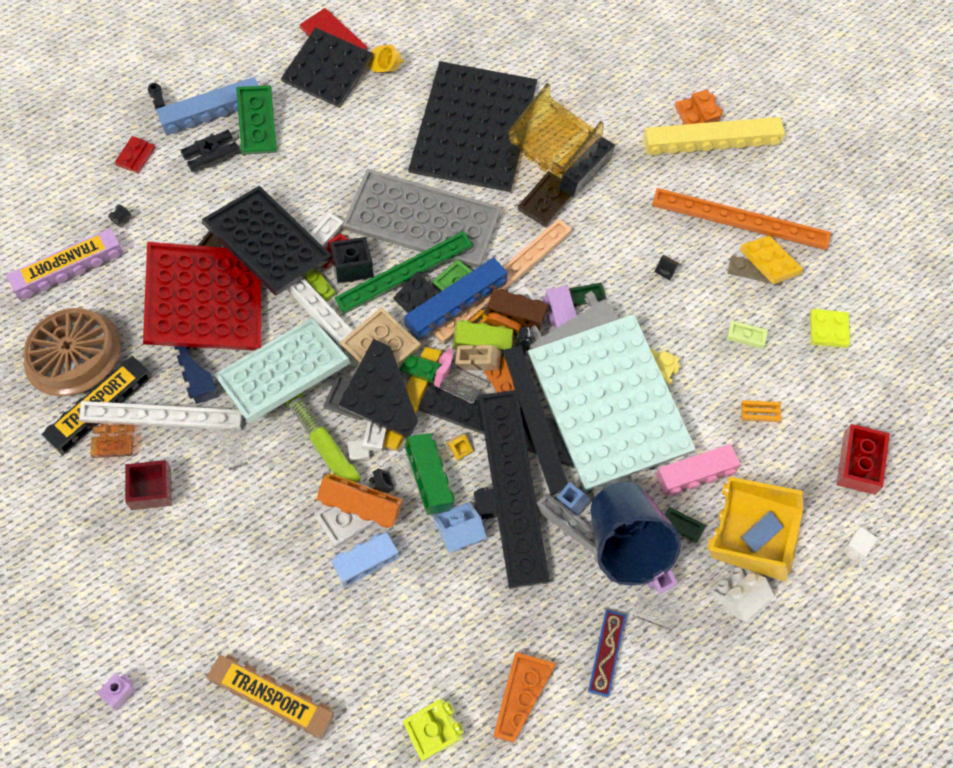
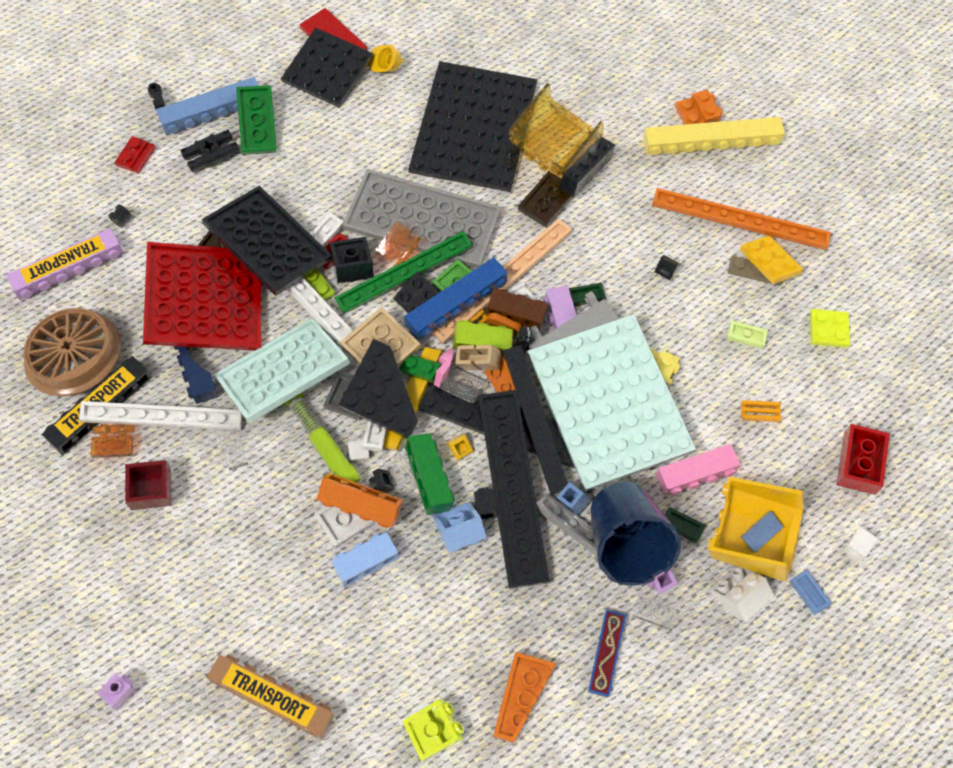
none -> clear orange plate [376,221,421,266]
none -> medium blue tile [789,570,832,616]

